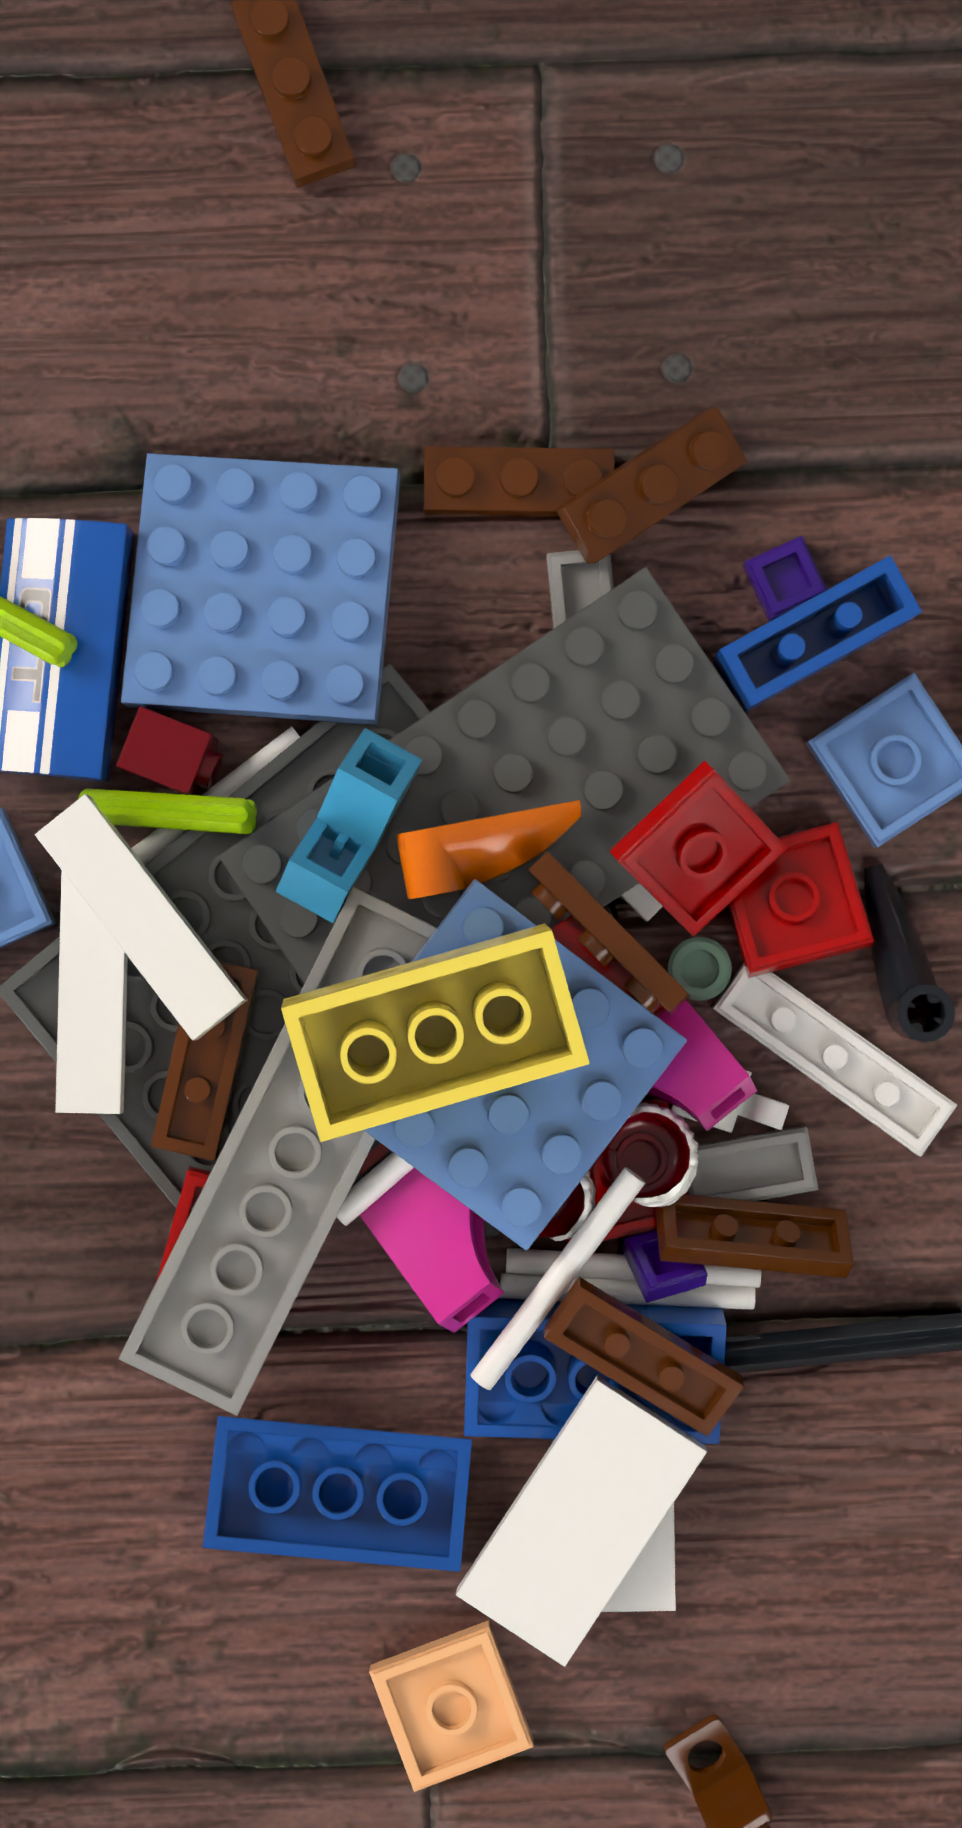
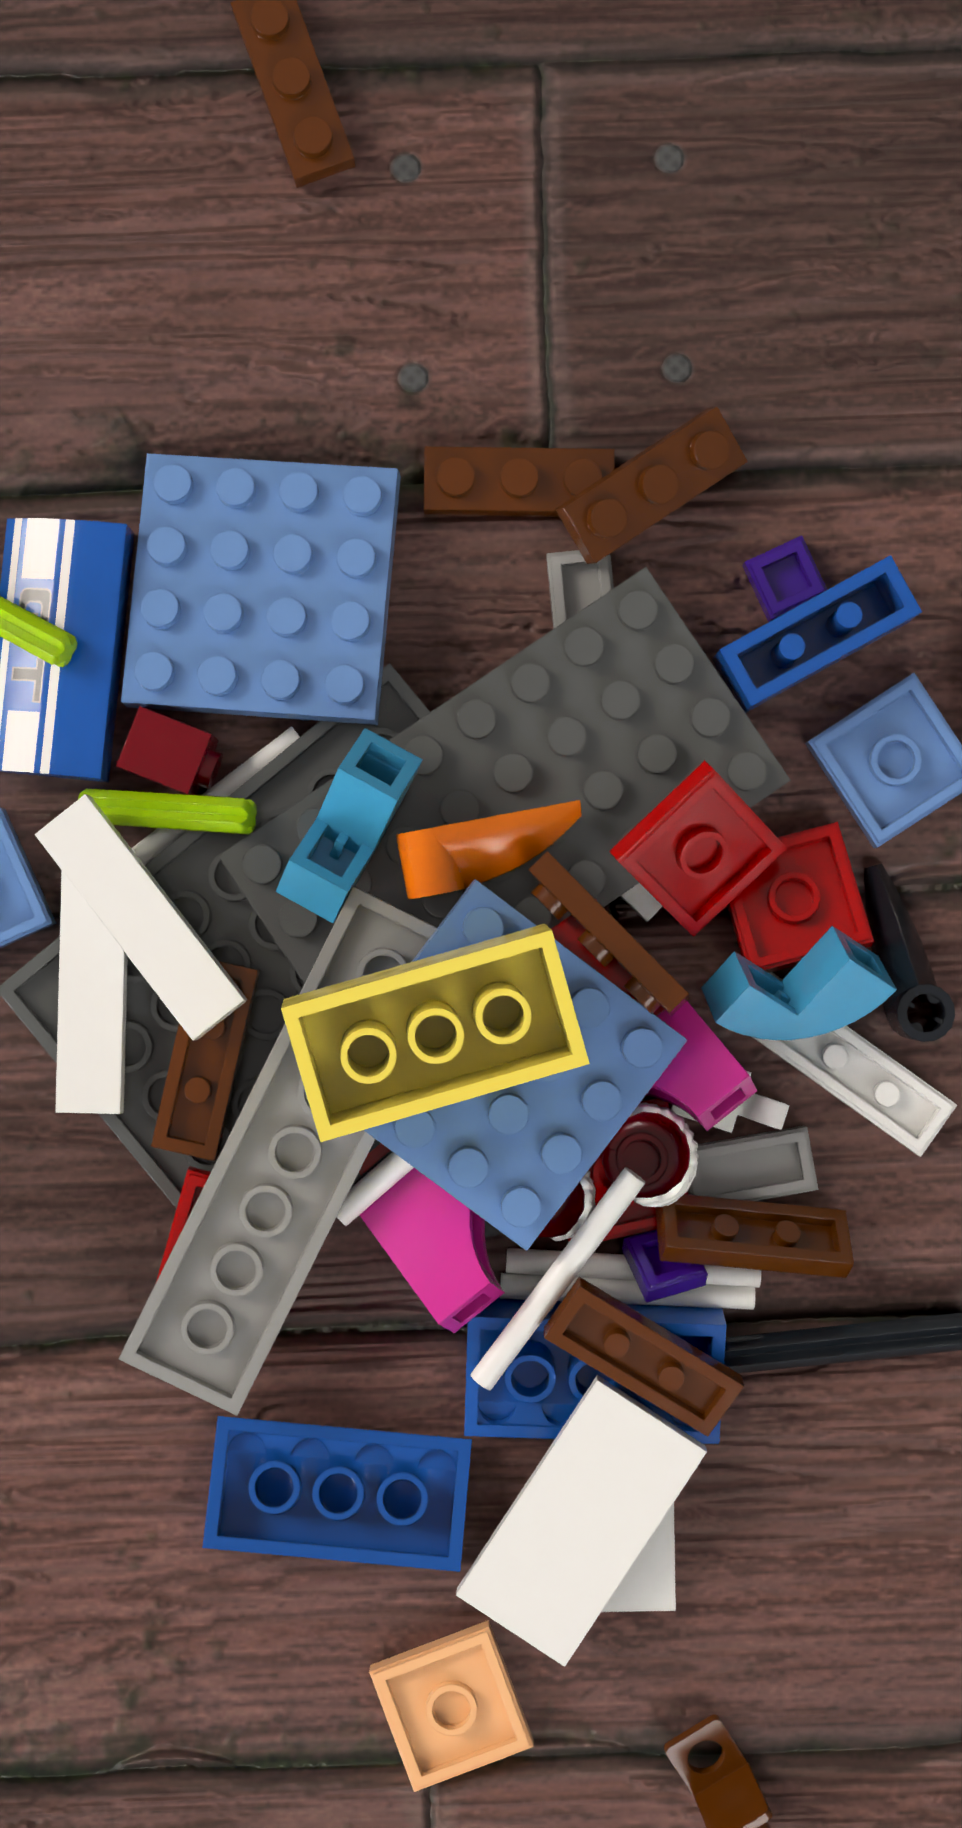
sand green tile [666,937,732,1001] -> none
none -> dark azure brick [701,926,897,1040]

